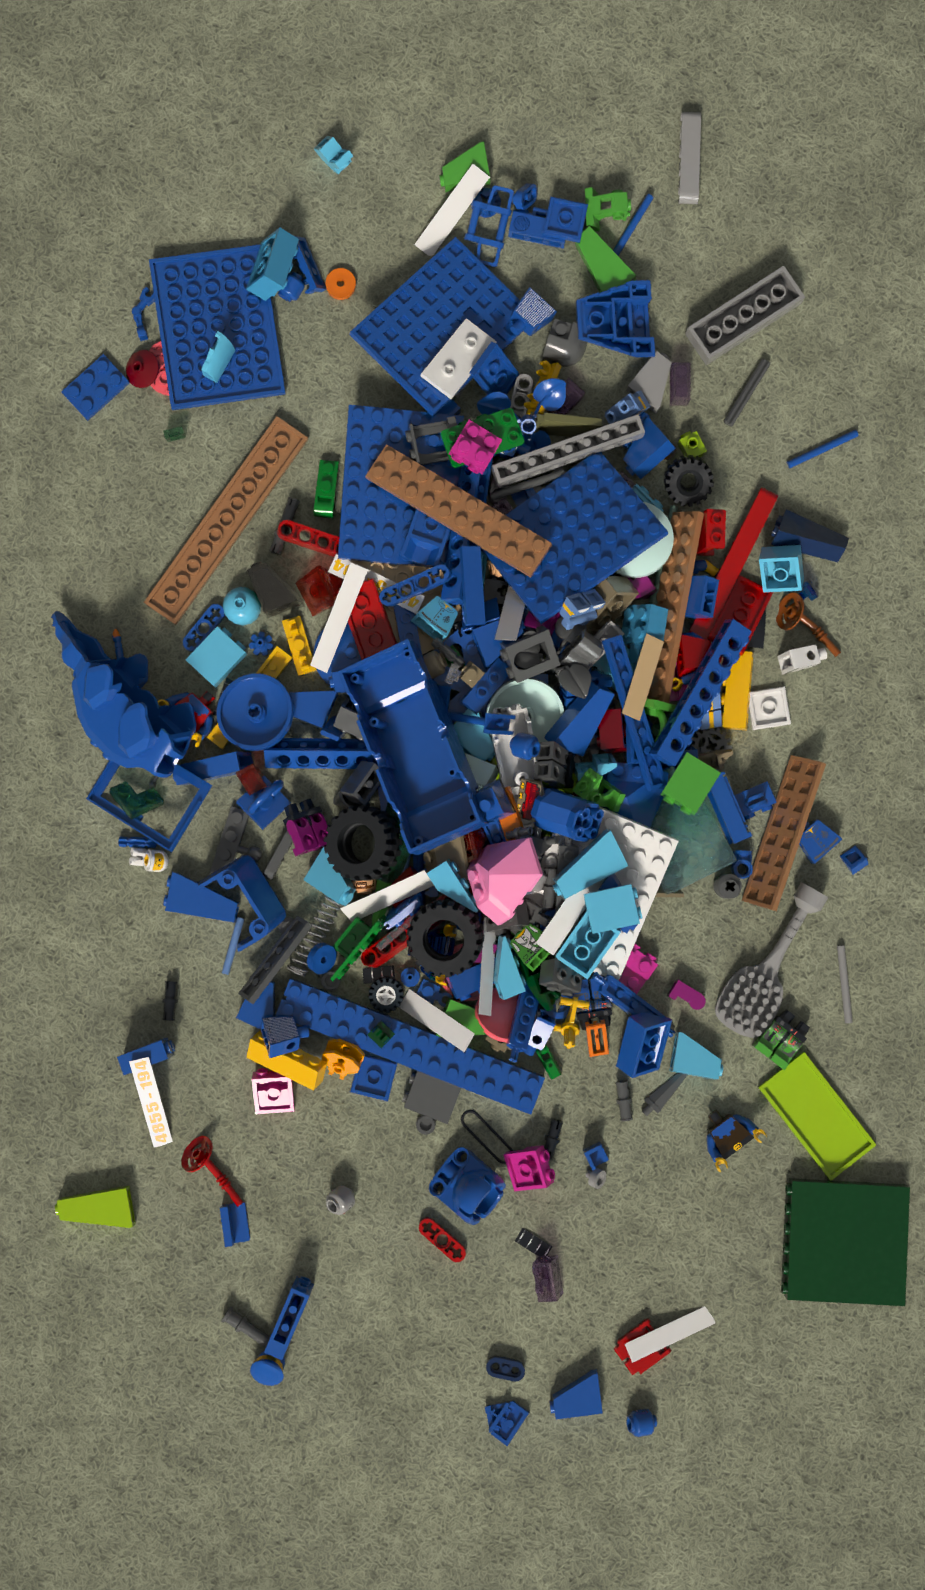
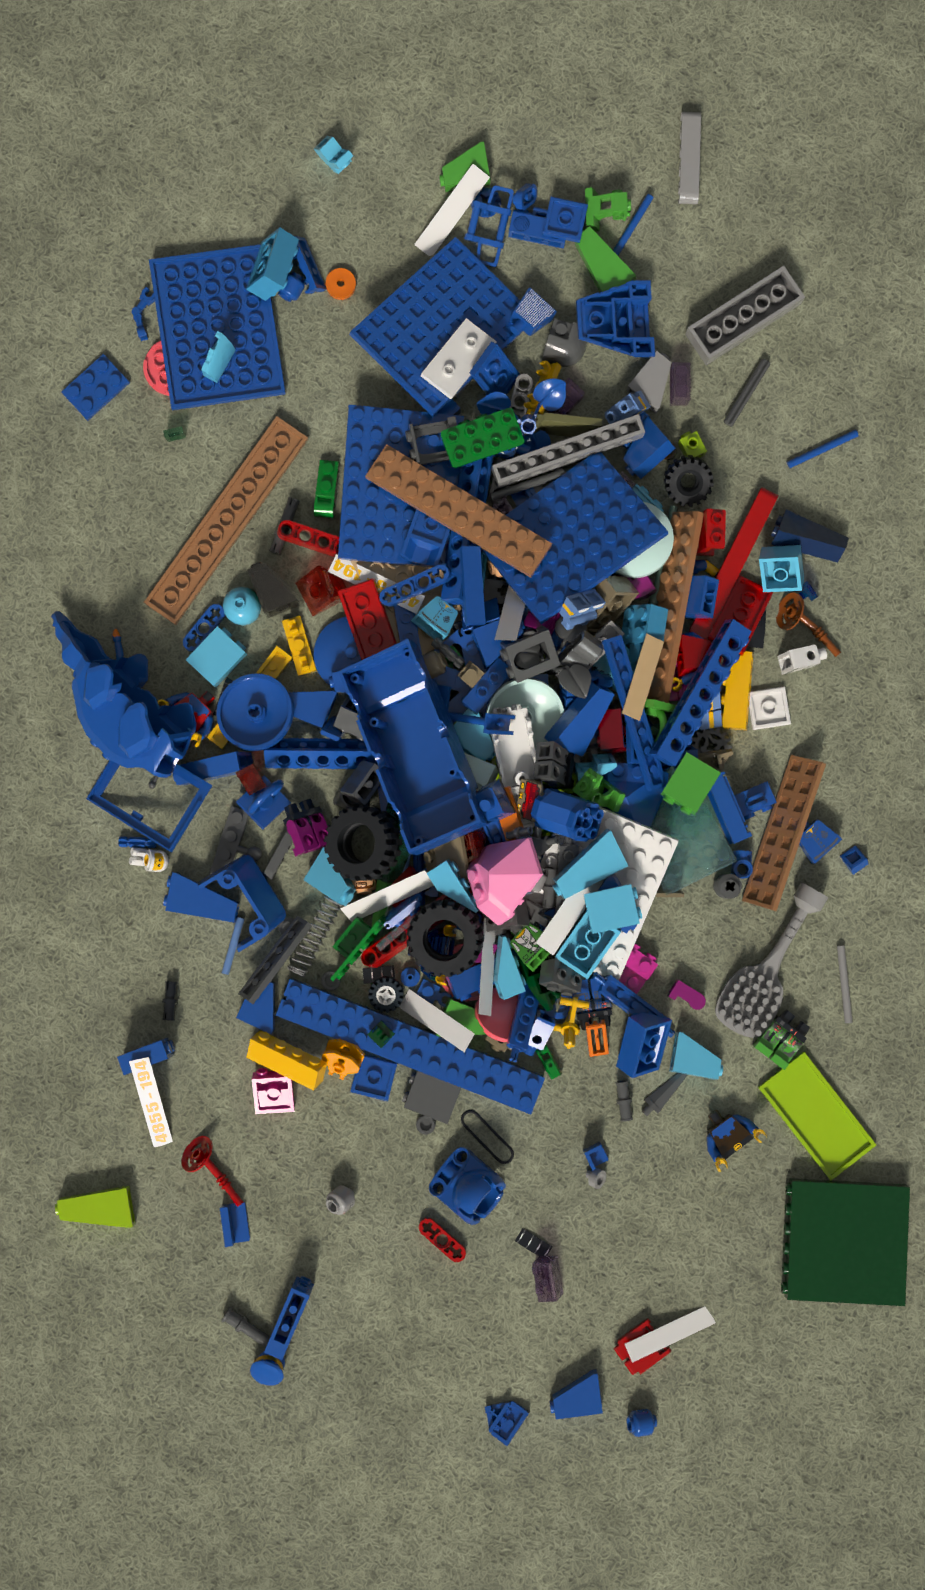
clear green plate [109,781,164,819] -> none
dark red dish [126,350,159,388] -> none
blue plant [249,632,274,656] -> none
blue torso [261,1016,309,1058] -> none
blue piece [307,942,337,974] -> none
white sticker [310,562,368,673] -> none
clear plate [445,664,462,685] -> none
dark pink plate [449,420,502,474] -> none
dark blue plate [486,1356,525,1382] -> none
dark pink plate [503,1145,555,1191] -> none
blue head [510,732,540,760] -> none
black pin [544,1119,564,1160] -> none

